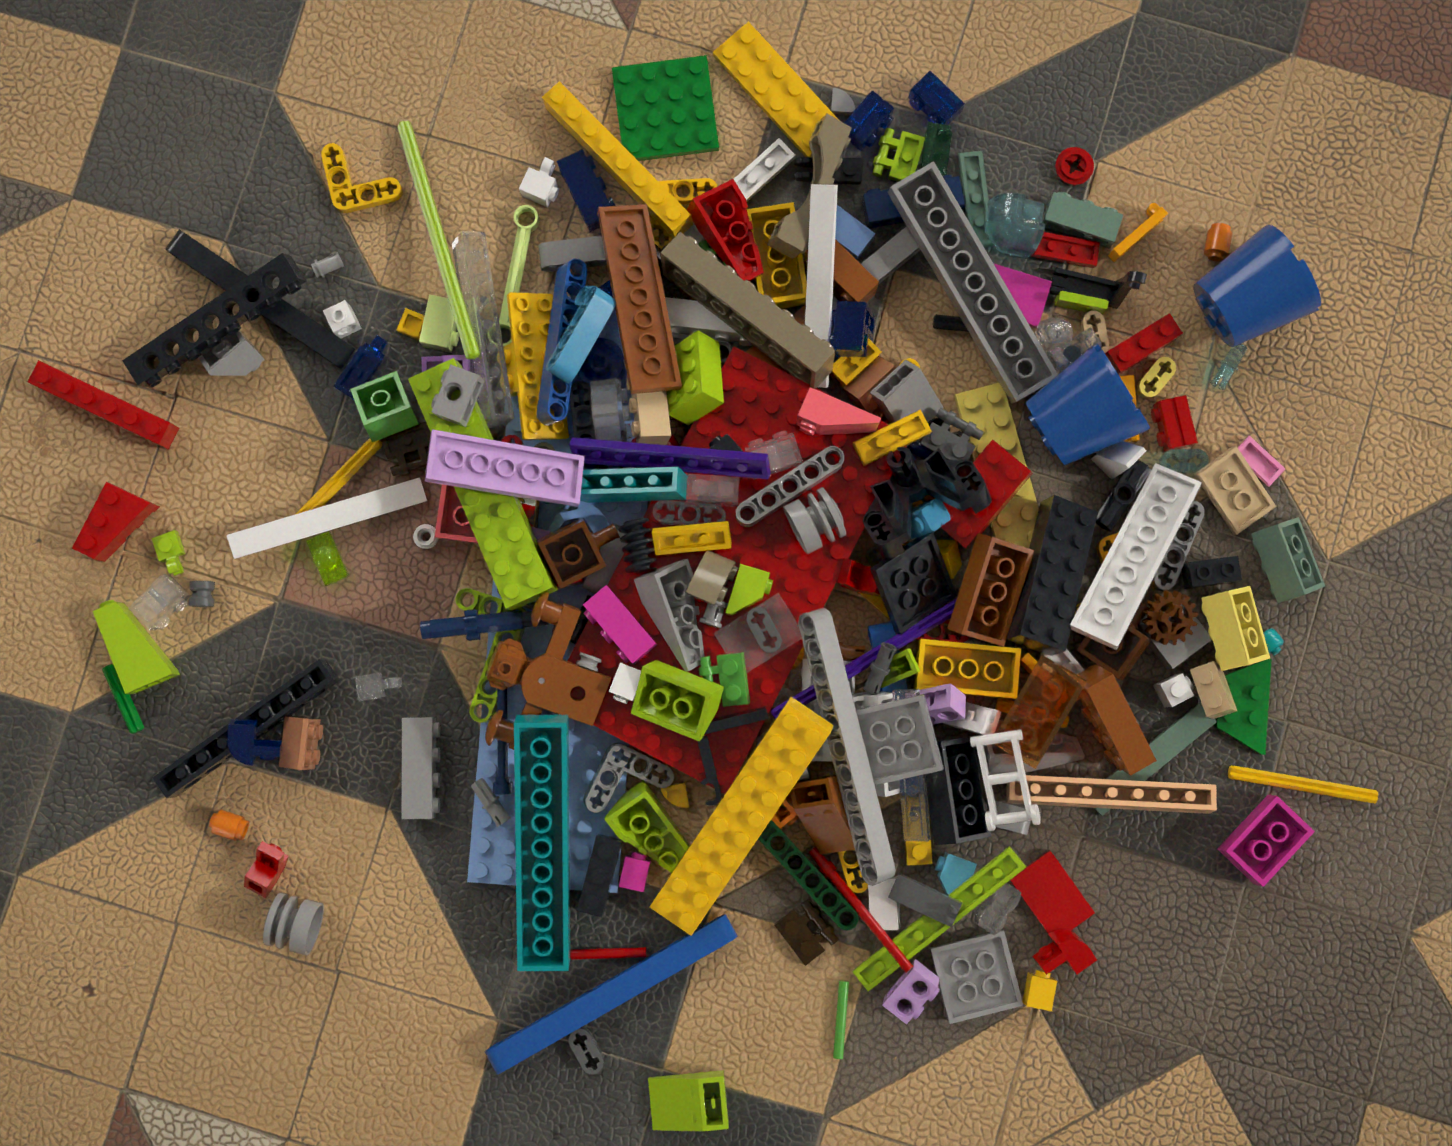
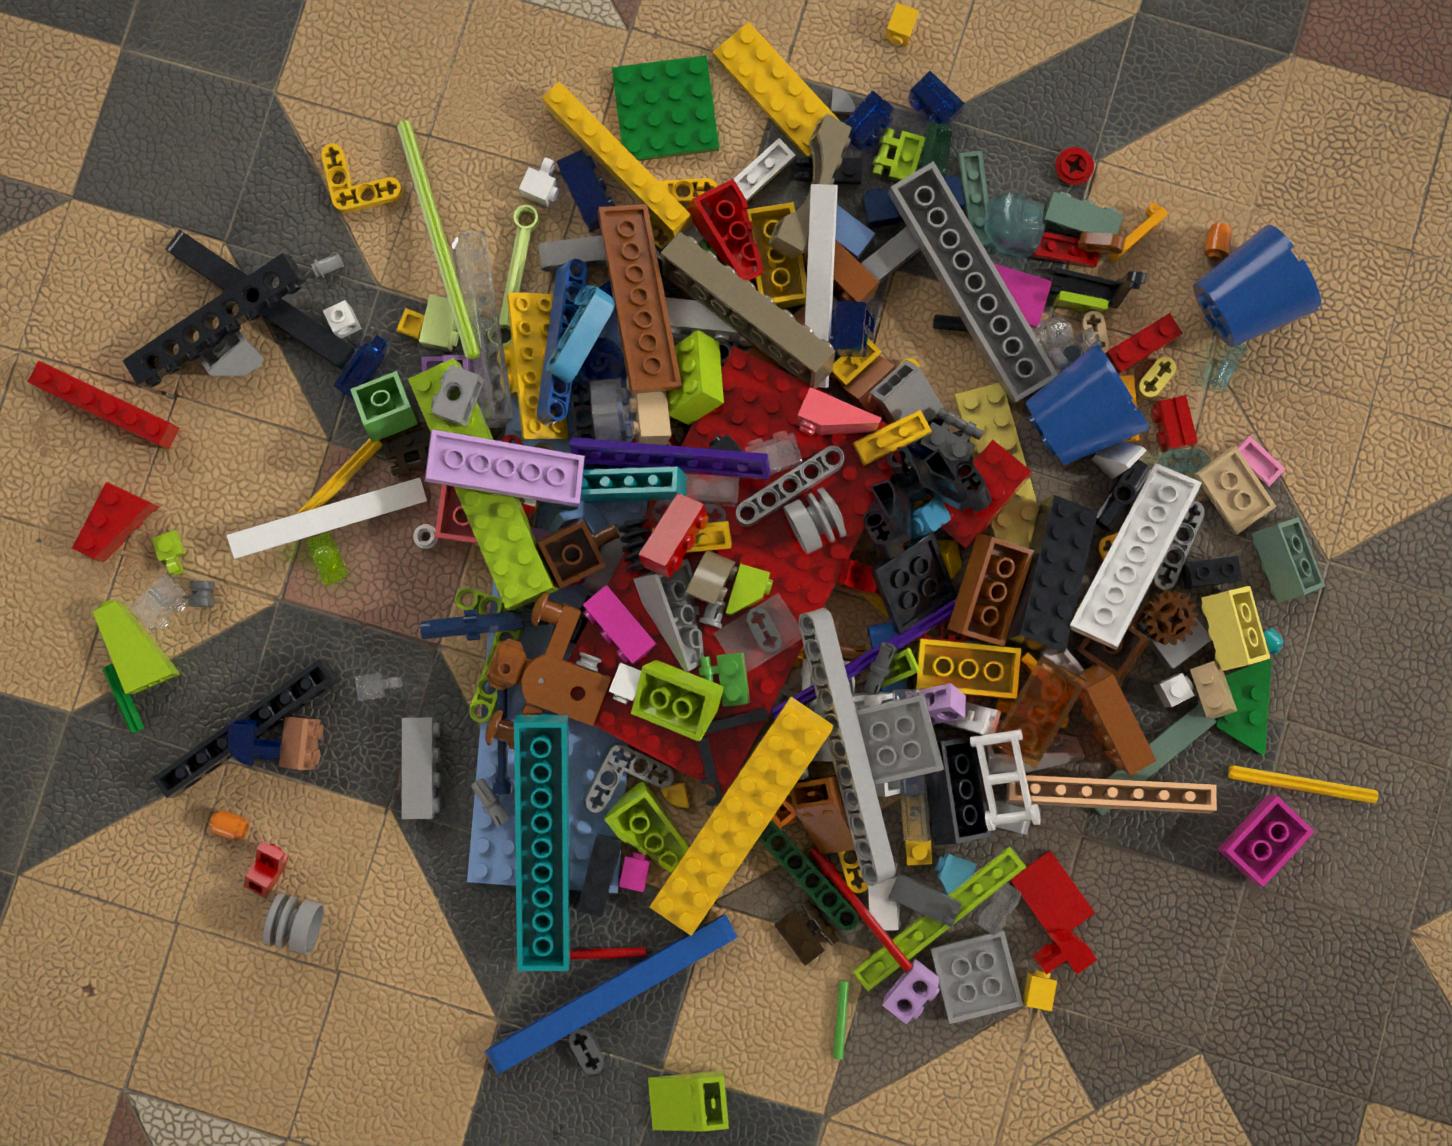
none -> brick [639,493,708,578]
none -> yellow brick [885,3,919,46]
none -> dark orange beam [1078,232,1126,254]

